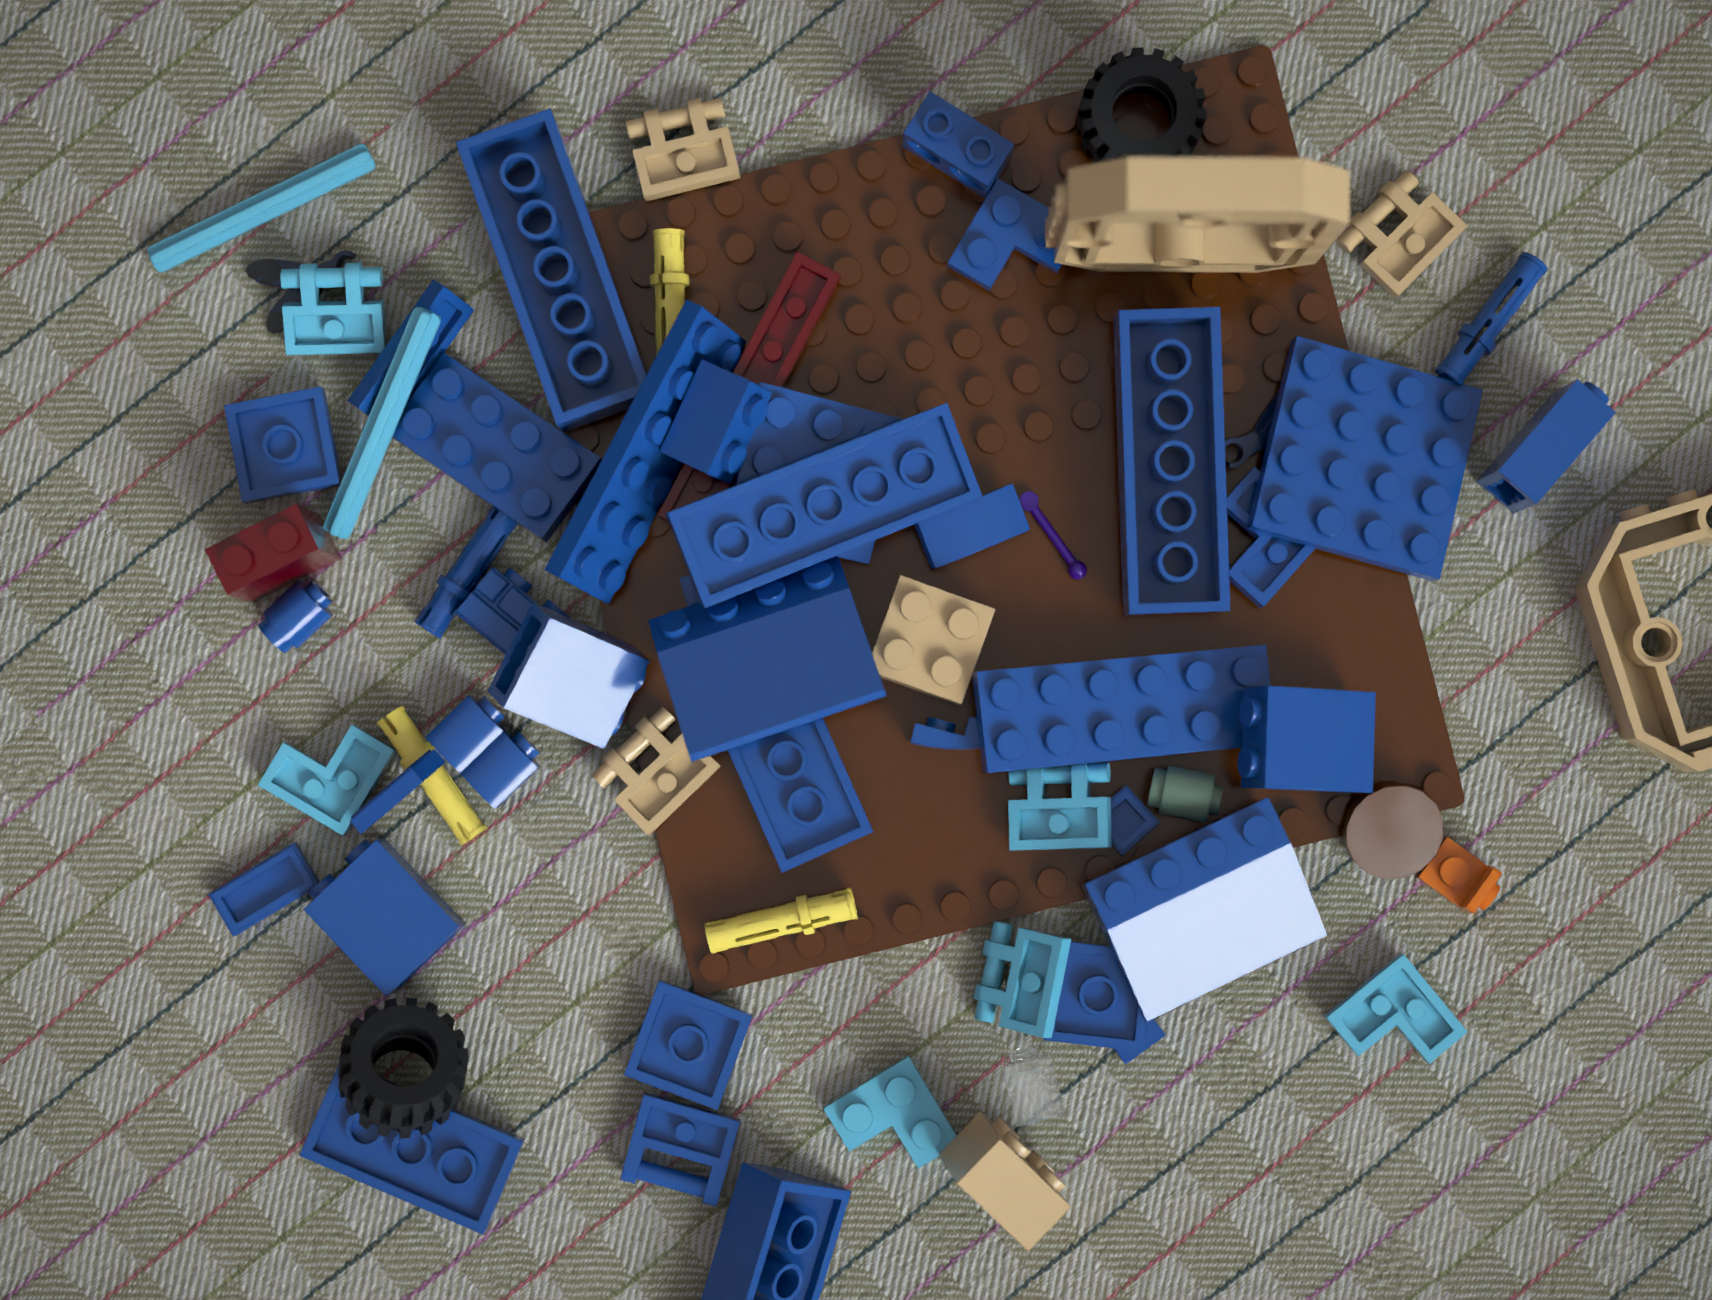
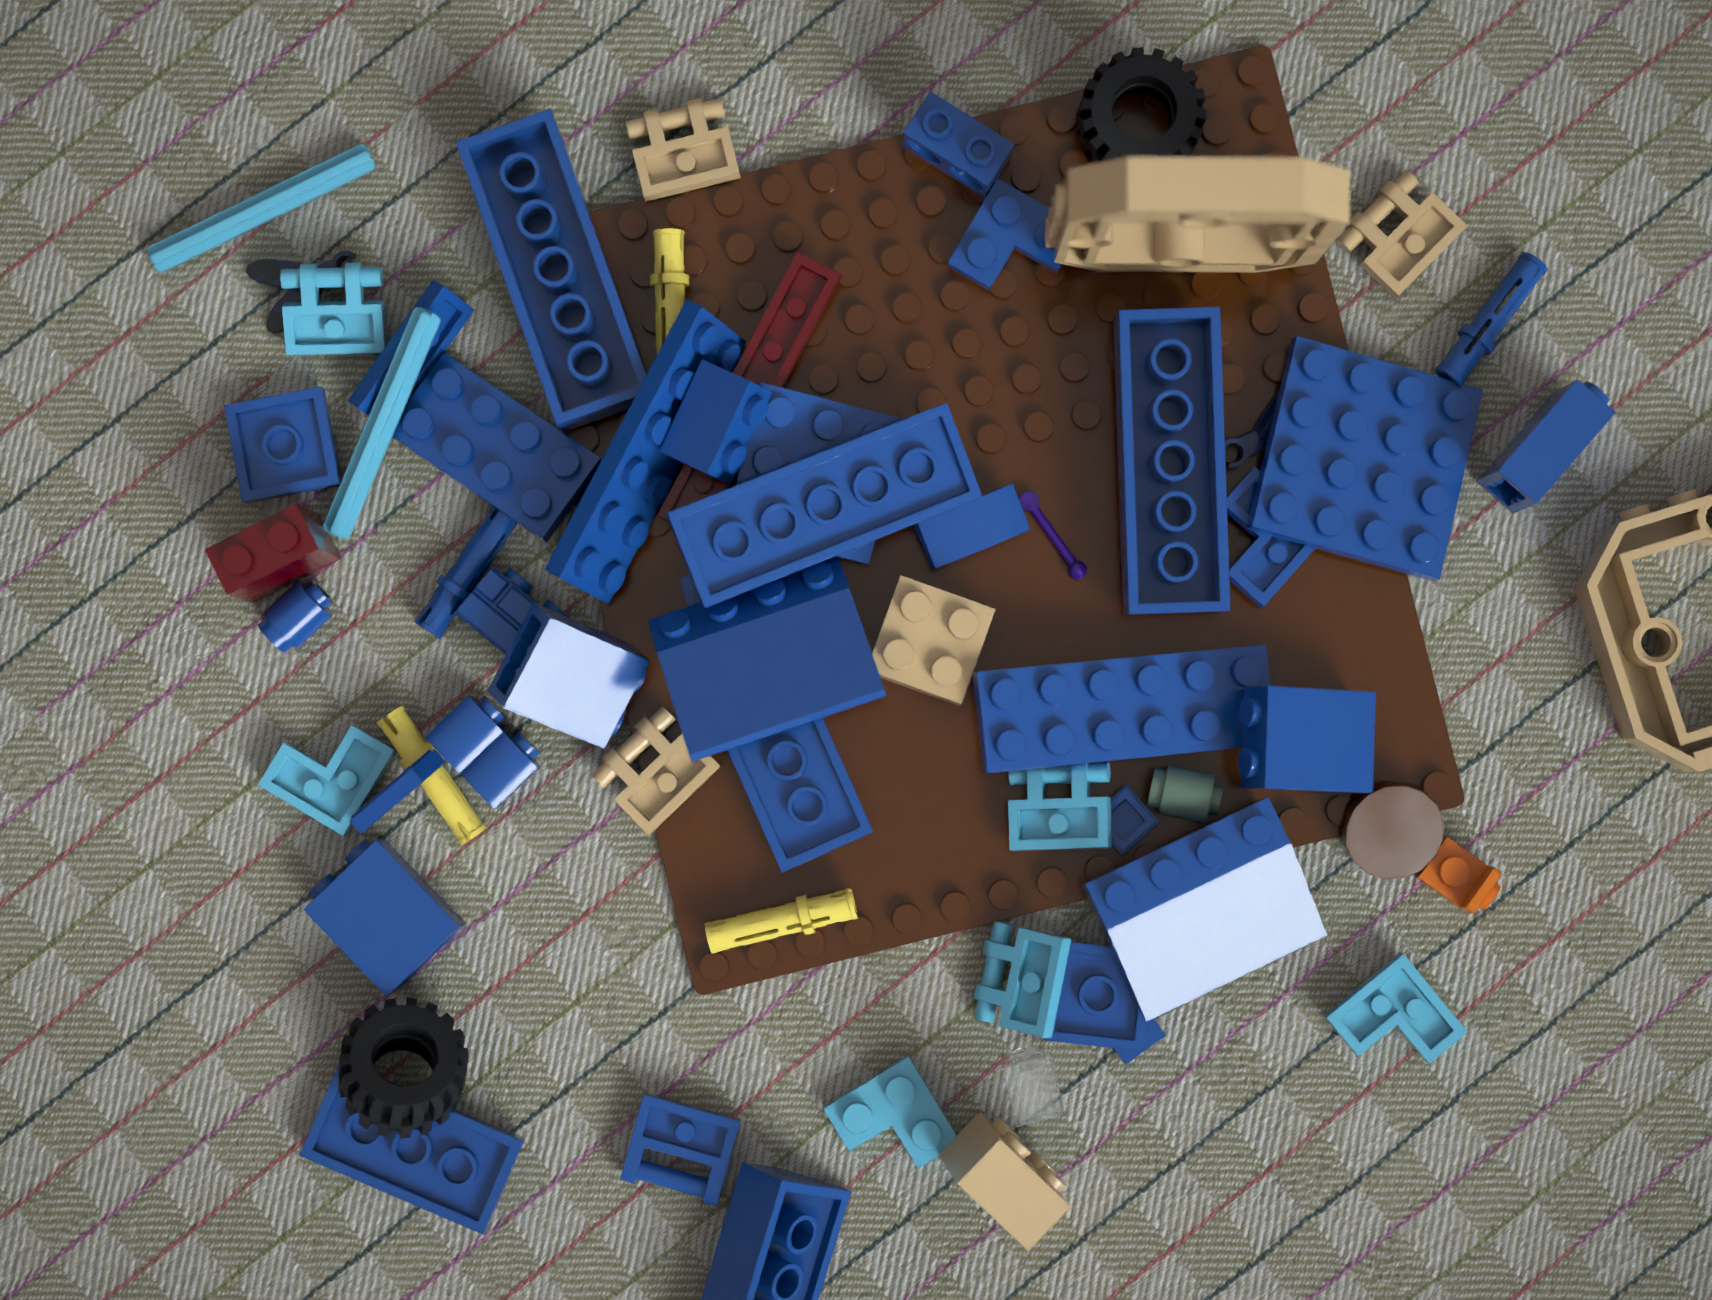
blue tile [208,842,320,937] -> none
blue plate [624,979,753,1110] -> none
blue slope [910,716,980,750] -> none

